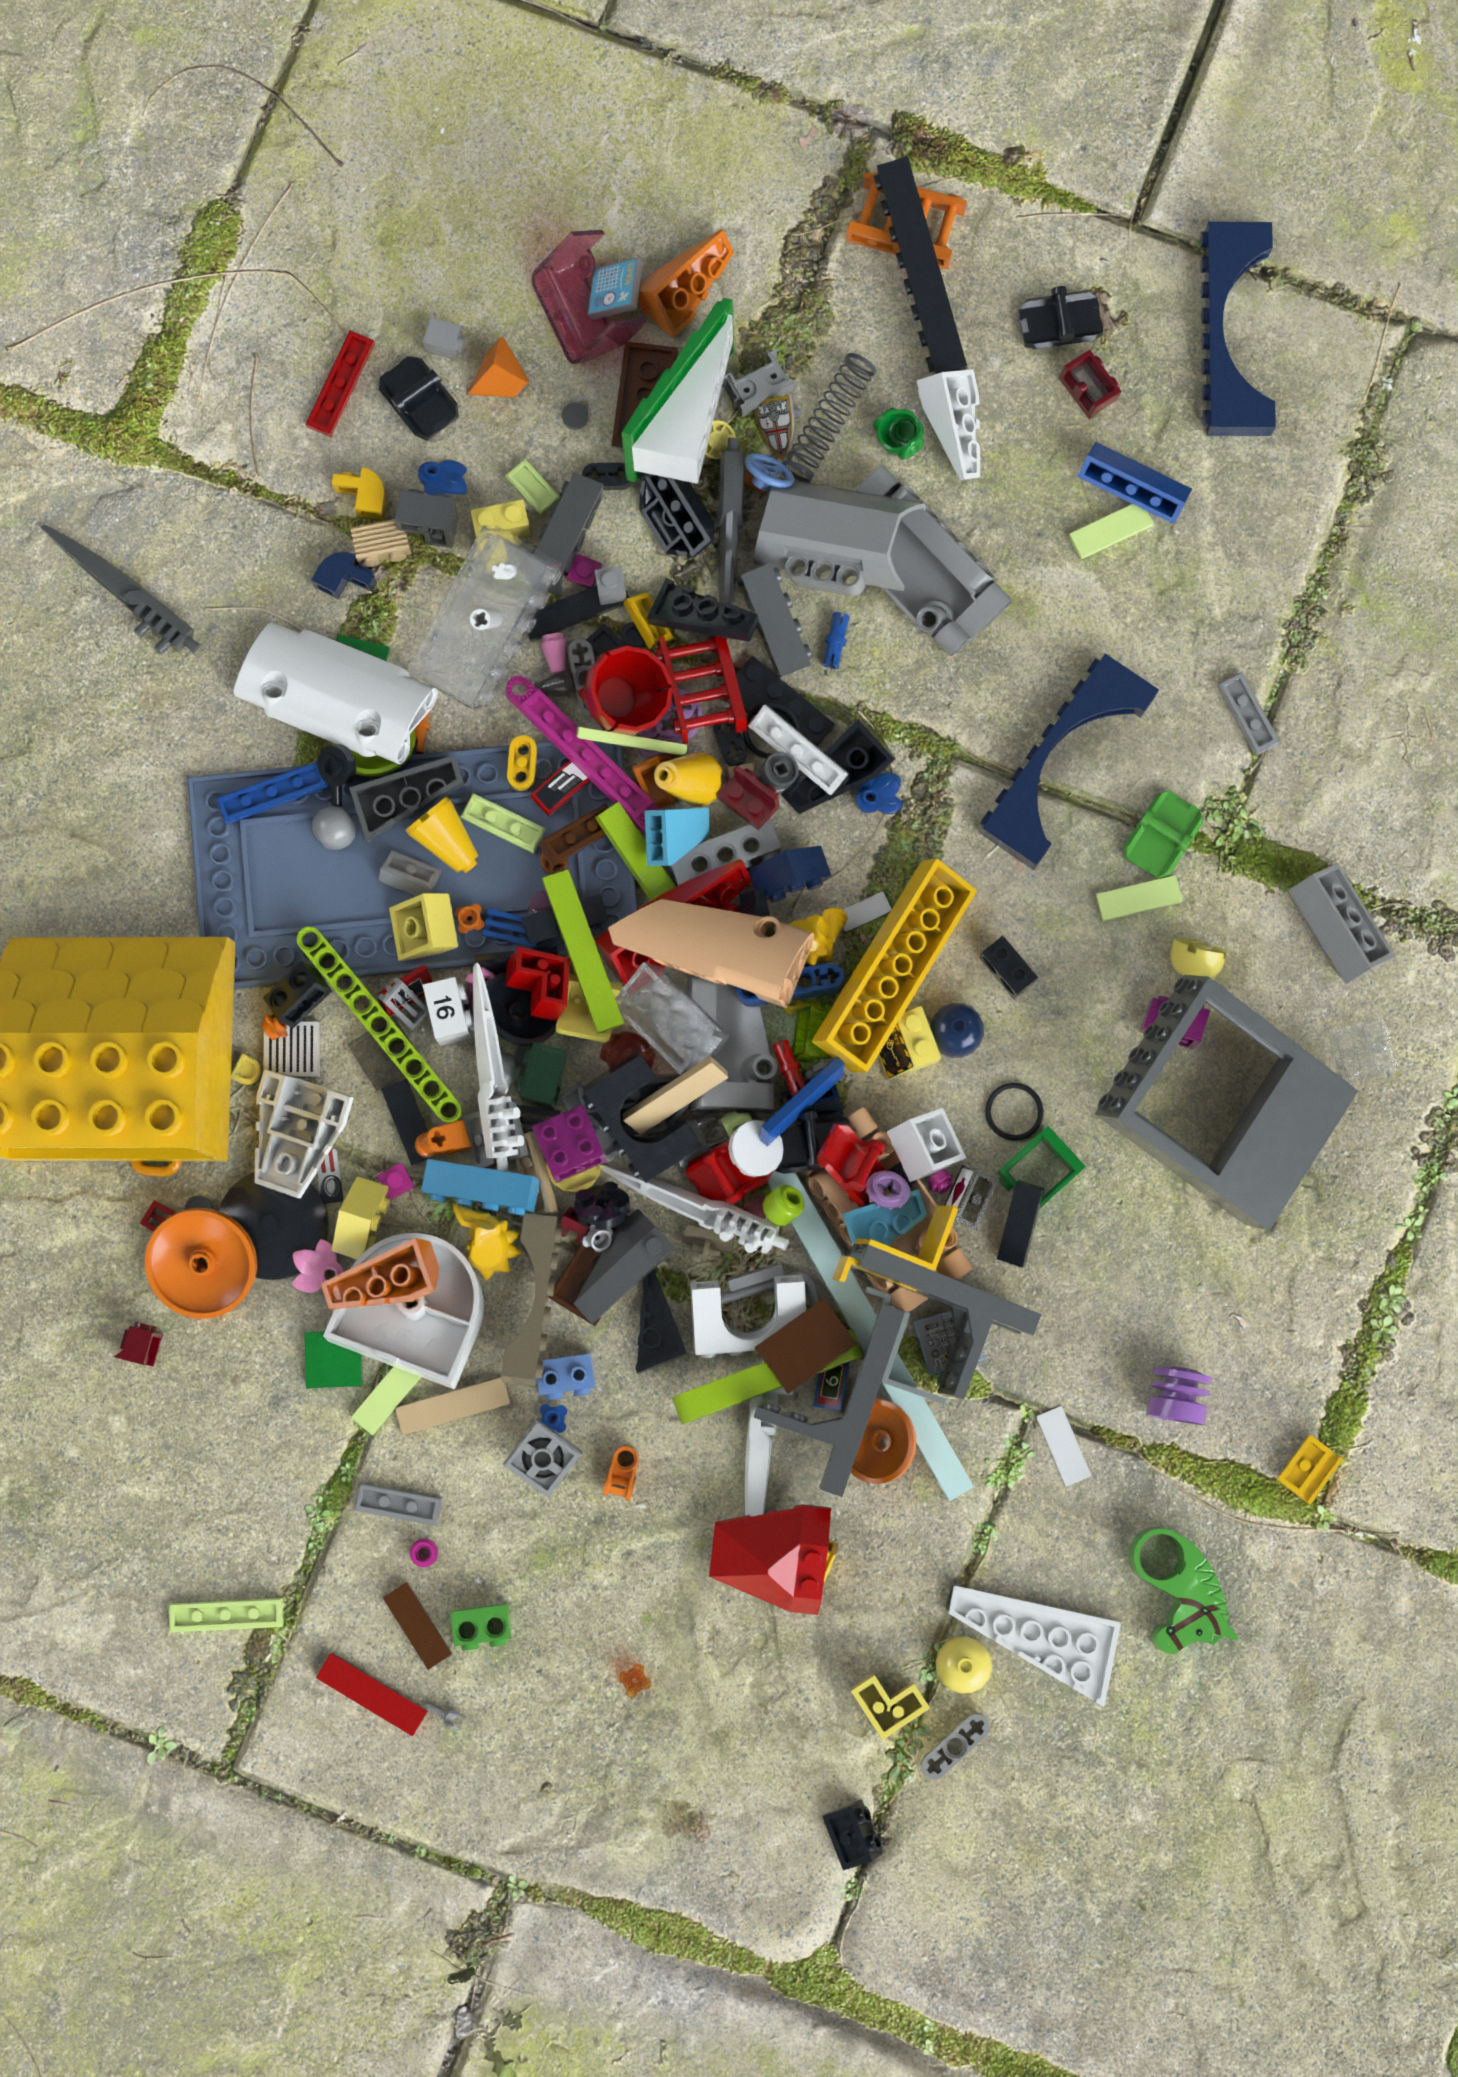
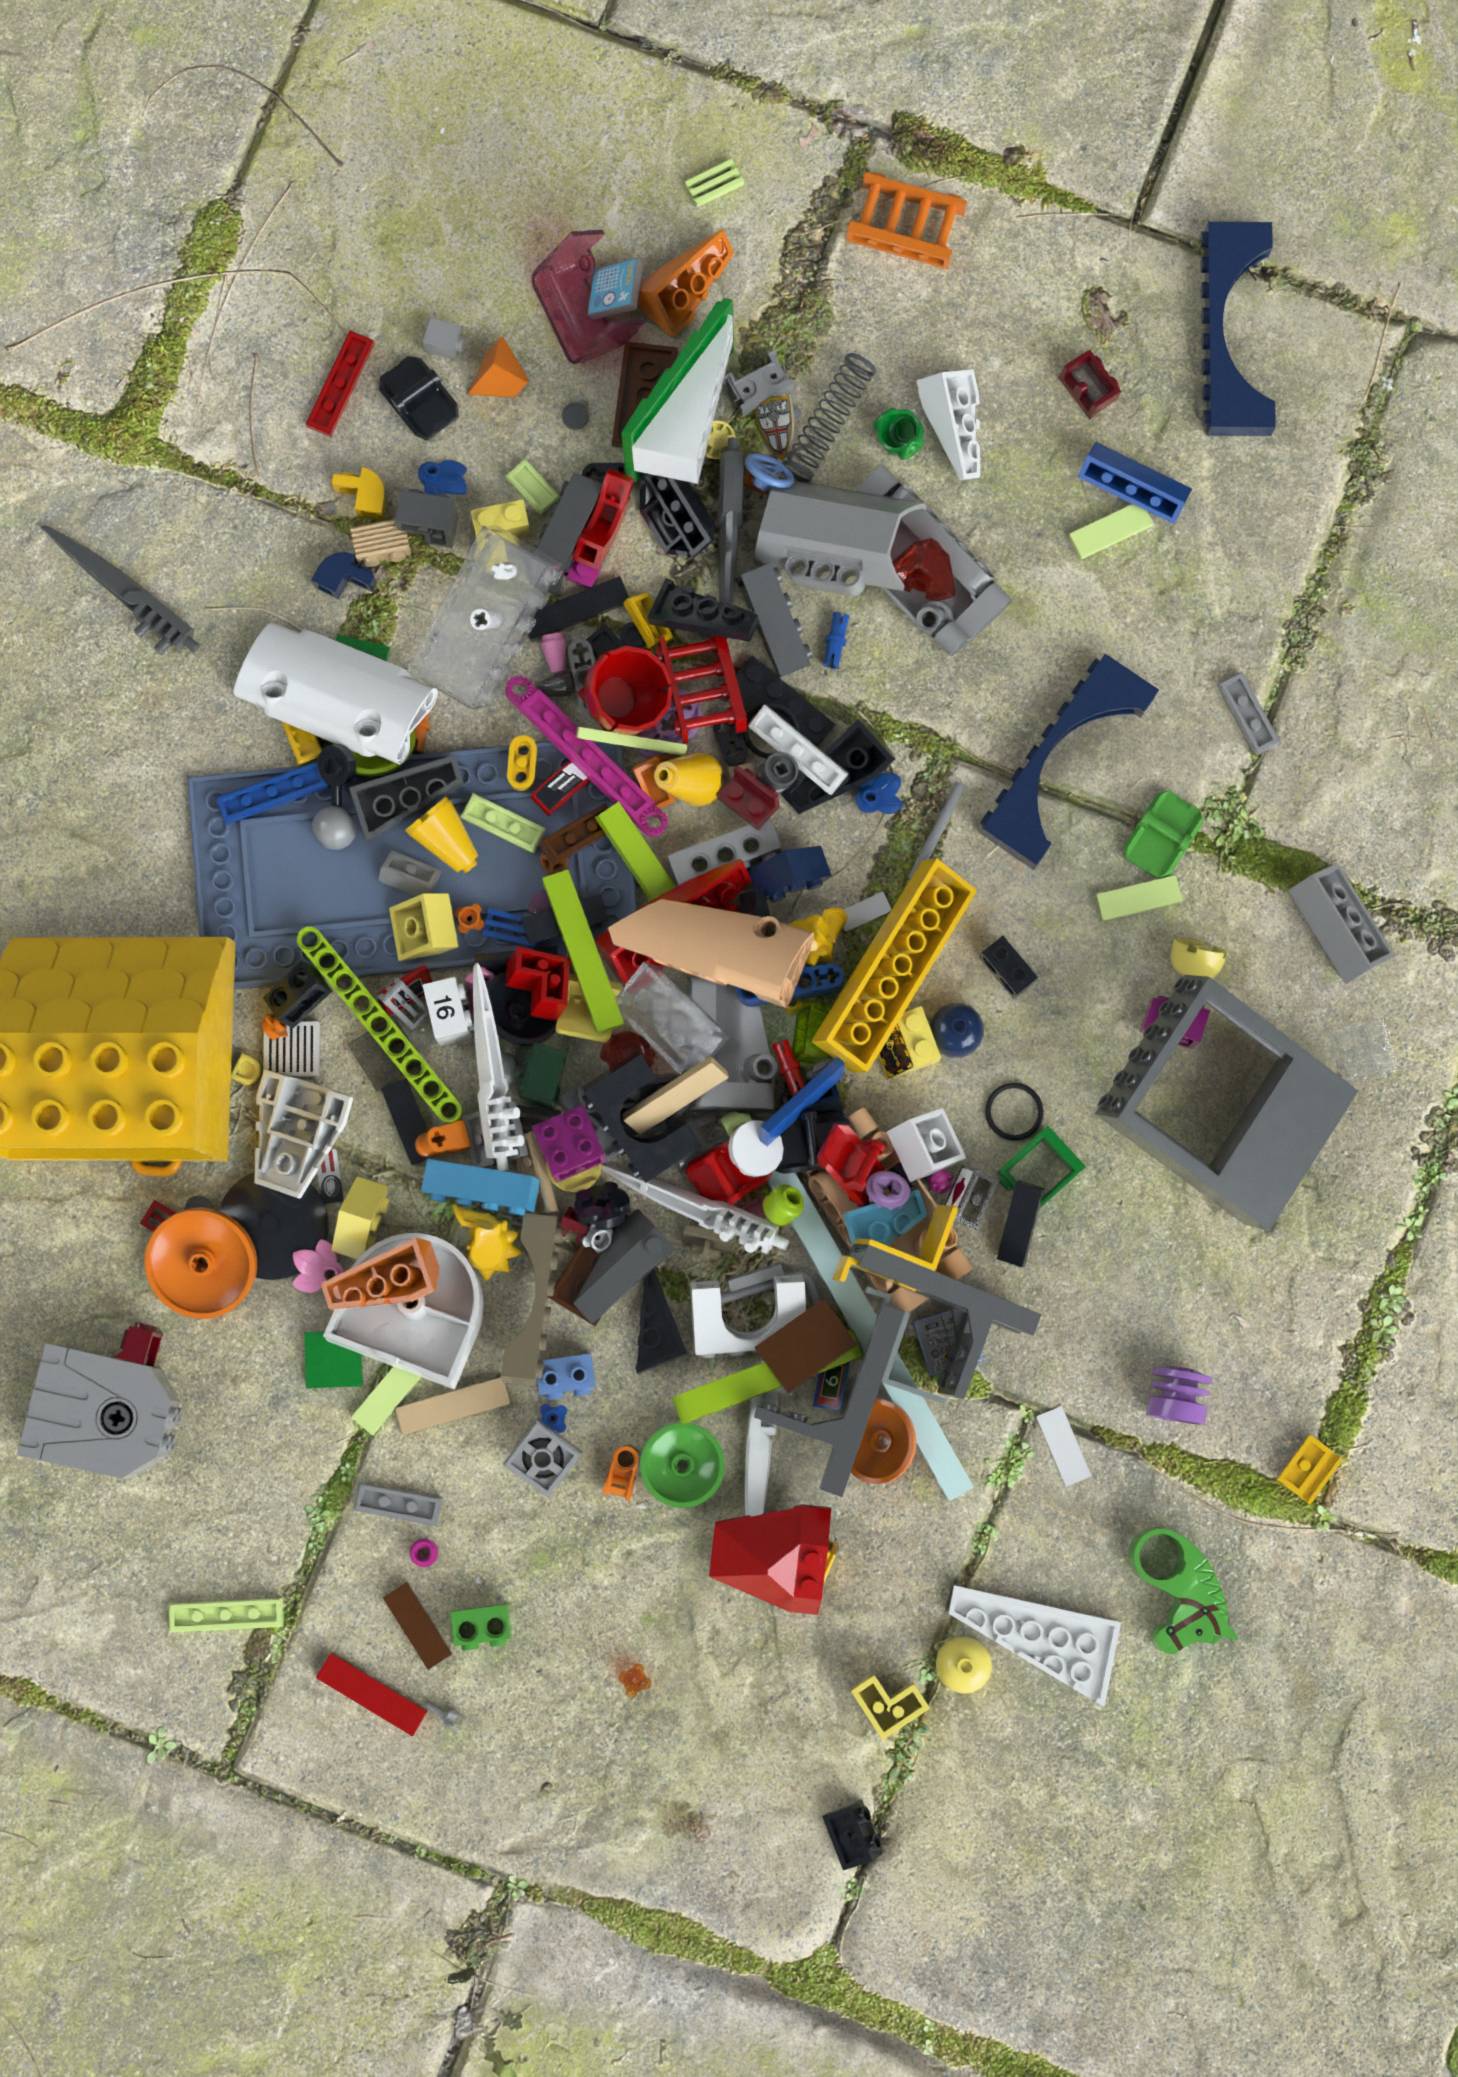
dark pink plate [377,1162,415,1201] -> none
light grey brick [594,566,627,605] -> none
medium azure slope [645,808,710,866] -> none
black brick [873,156,967,374] -> none
light grey beam [921,1713,989,1779] -> none
black shield [1018,286,1103,349] -> none
none -> light grey piece [17,1343,183,1479]
none -> yellow plate [281,721,322,767]
none -> red arch [573,469,634,570]
none -> bright green dish [640,1423,725,1508]
none -> yellowish green tile [685,159,744,207]
none -> clear red slope [892,538,956,602]
none -> light grey bar [908,782,965,880]

